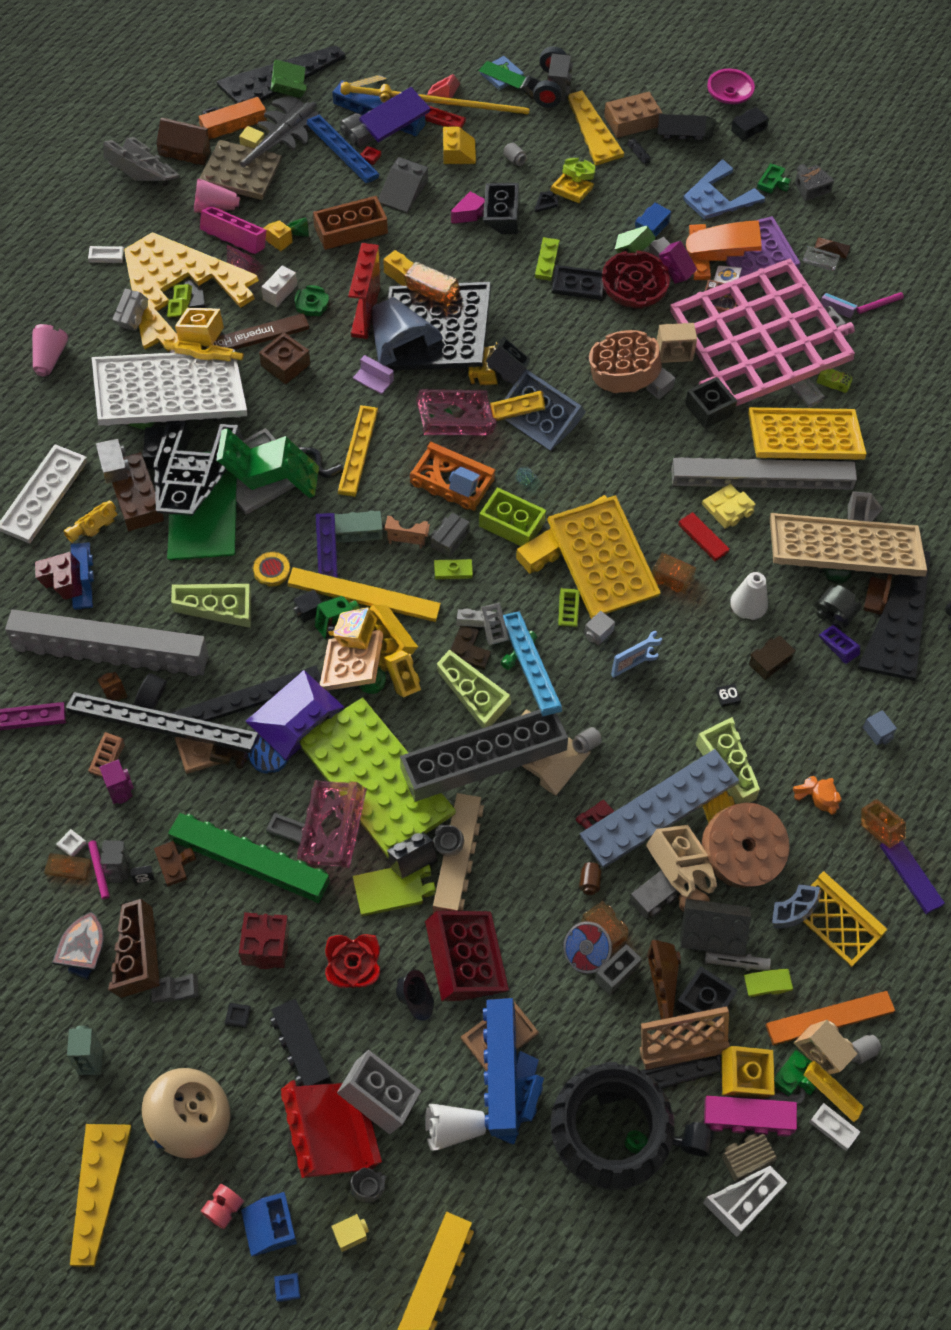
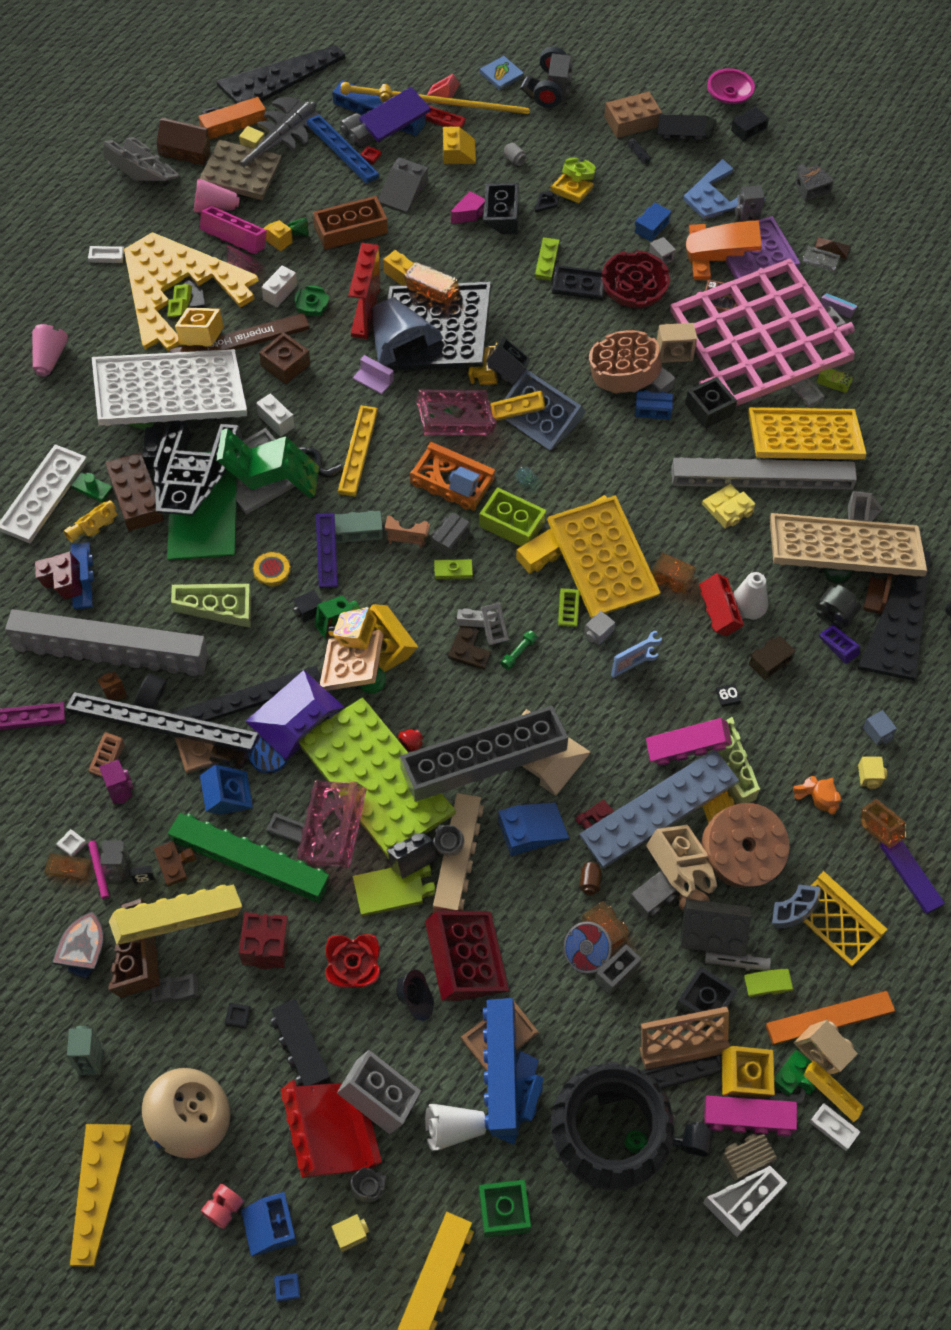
brick [96,439,130,484] -> none
light grey brick [112,289,149,331] -> none
yellow piece [164,341,244,361] -> none
bright green bracket [271,59,306,98] -> none
yellow tile [288,567,441,622] -> none
sticker [349,75,387,87] -> none
yellow brick [384,650,421,697] -> none
yellowish green wedge [437,650,511,728] -> none
green sticker [479,61,526,88] -> none
dark azure tile [503,611,562,716] -> none
yellow wing [568,90,624,166] -> none
light grey brick [572,727,602,753] -> none
bright green slope [615,226,655,253] -> none
reddish brown wedge [647,940,681,1037] -> none
magenta brick [658,241,697,284] -> none
red tile [678,512,729,561] -> none
sticker [714,266,742,283] -> none
green plate [757,163,791,194] -> none
light grey brick [851,1035,881,1064] -> none
dark pink bar [856,292,904,314] -> none
none -> green tile [71,472,113,503]
none -> light yellow brick [109,884,242,945]
none -> blue slope [200,765,253,815]
none -> white brick [256,394,295,437]
none -> red cone [398,729,424,753]
none -> green brick [478,1180,531,1238]
none -> blue slope [498,803,569,856]
none -> blue brick [635,390,673,420]
none -> dark pink brick [646,718,732,766]
none -> red brick [699,573,744,636]
none -> dark grey brick [735,185,765,222]
none -> light yellow brick [858,757,887,789]

